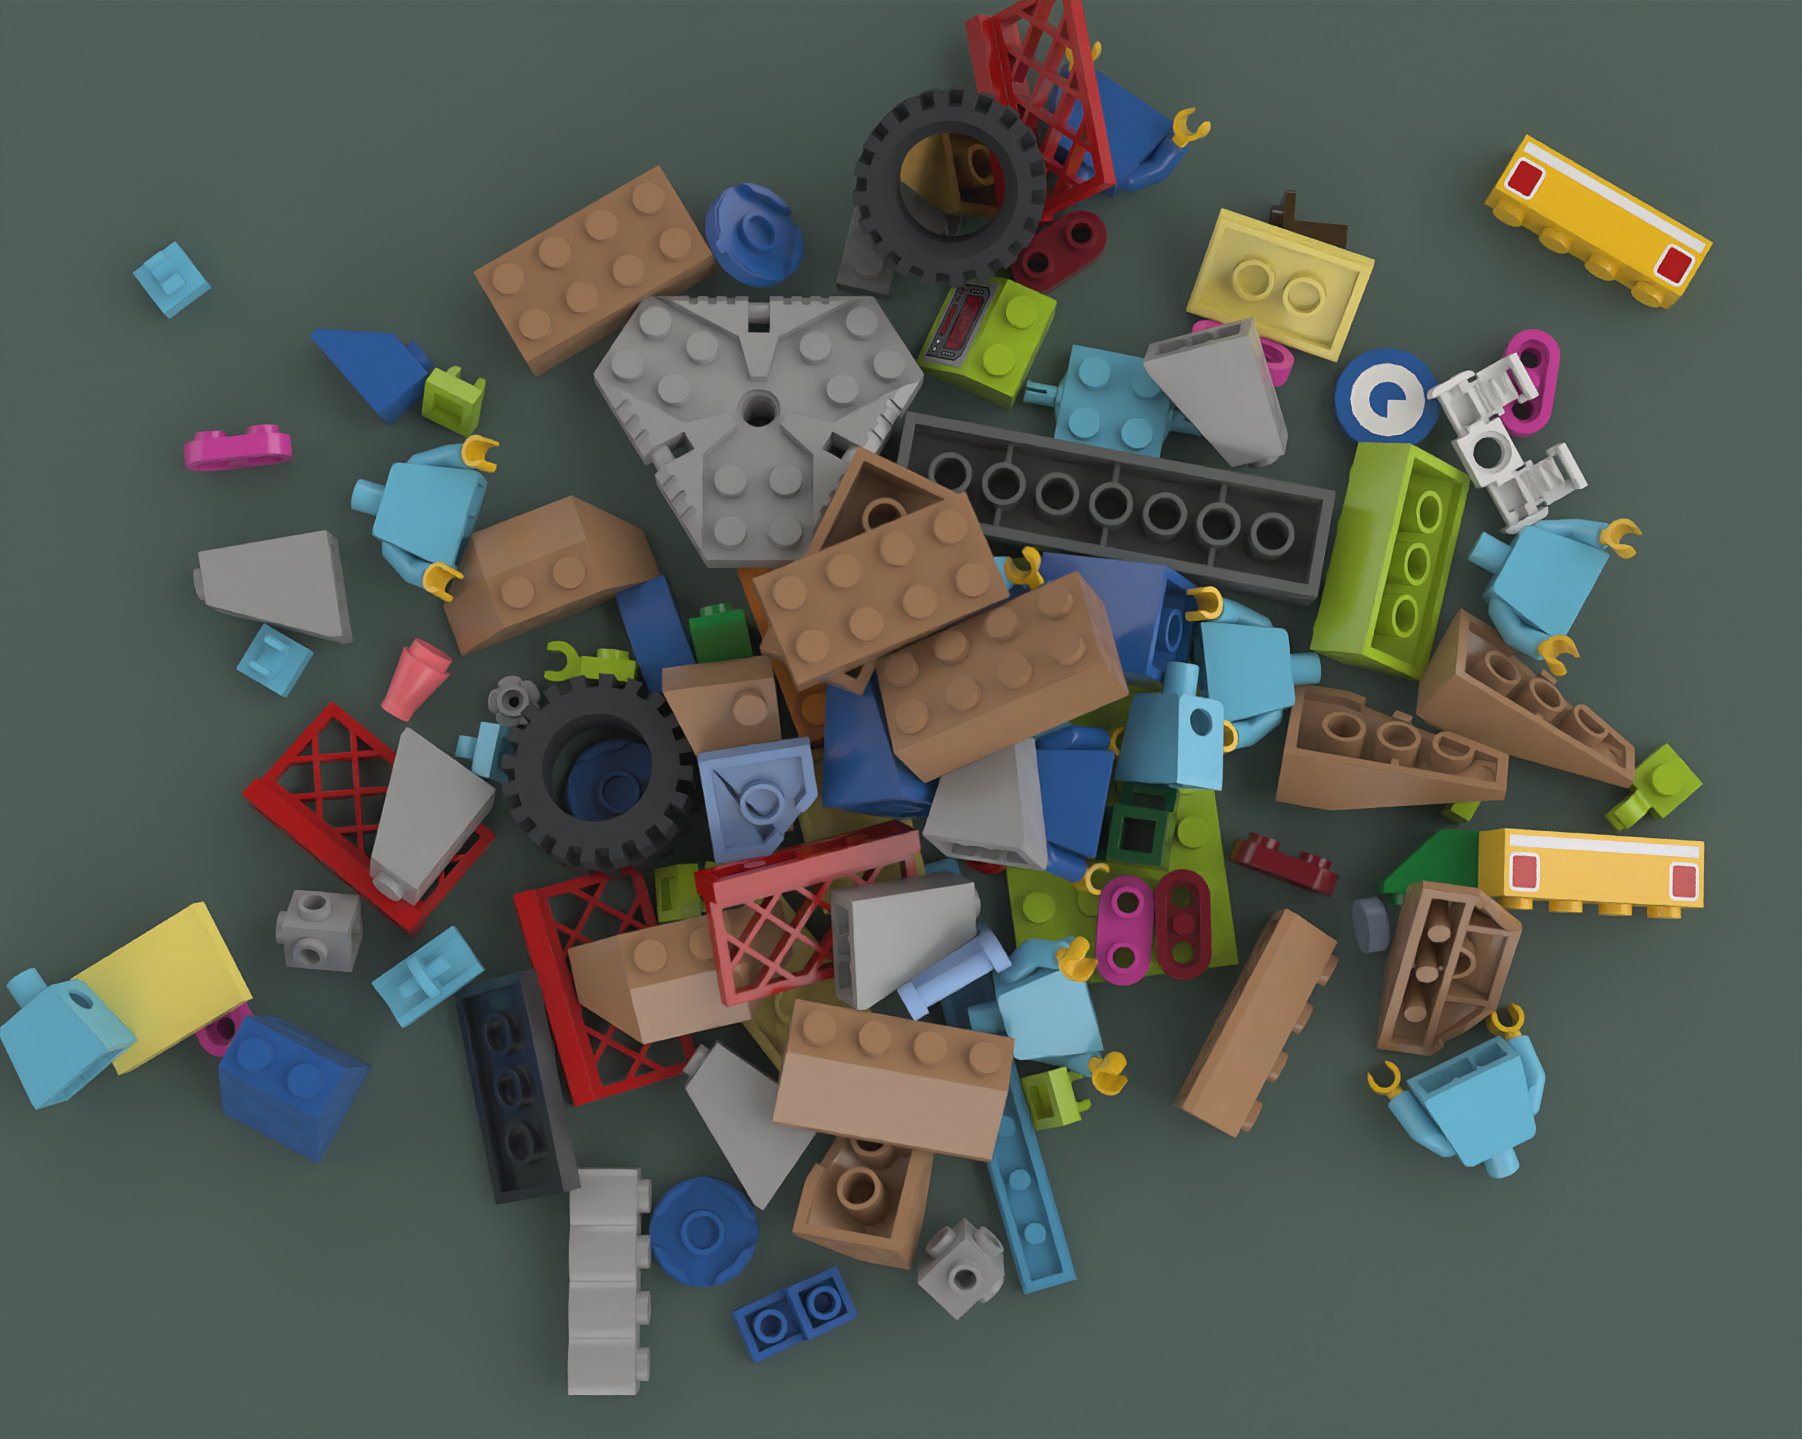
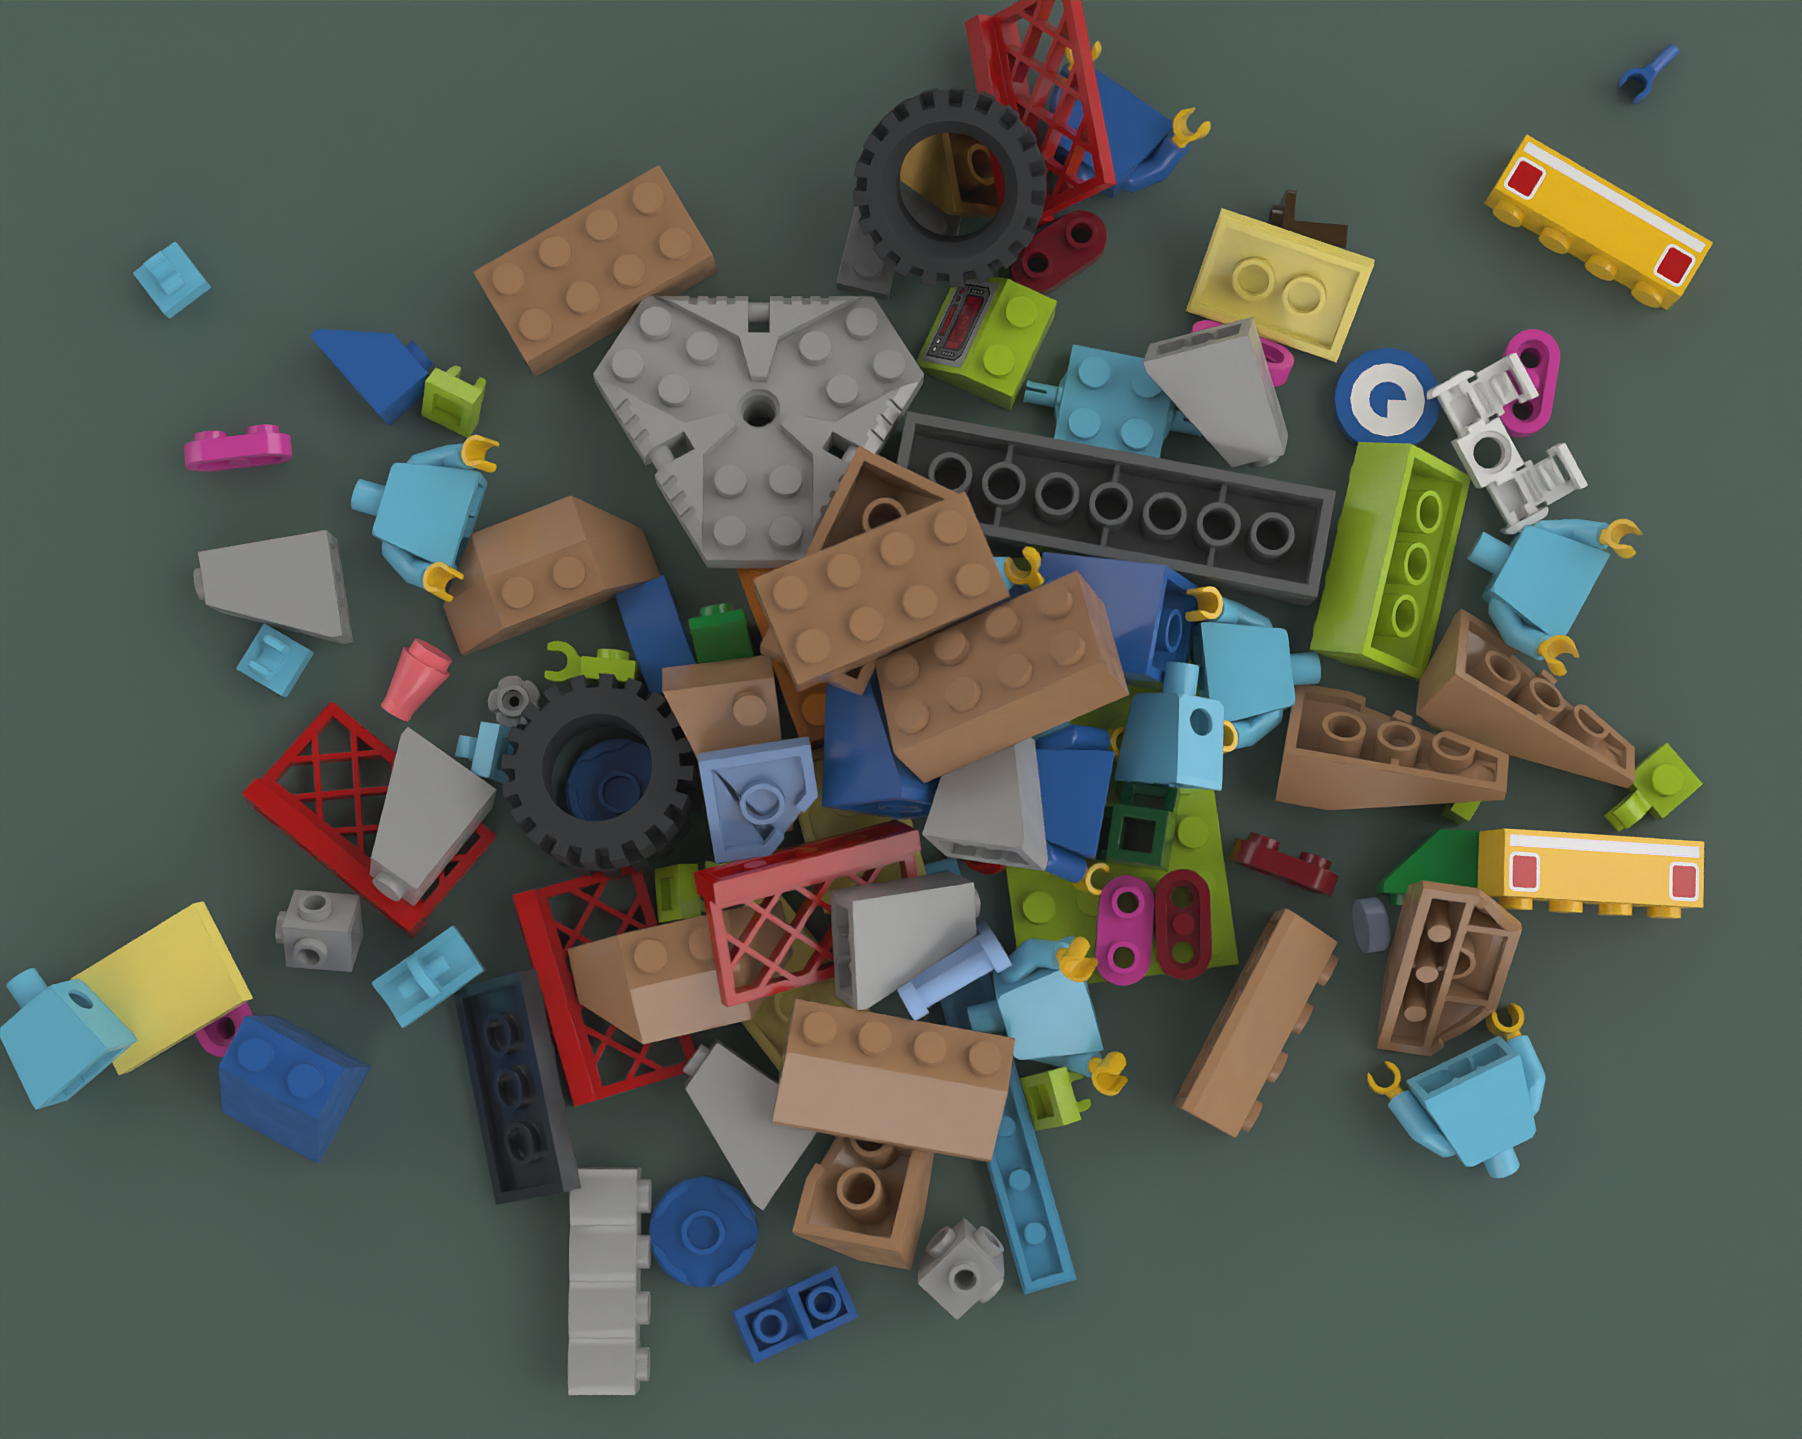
blue tile [705,183,804,288] -> none
none -> blue hand [1617,44,1679,104]

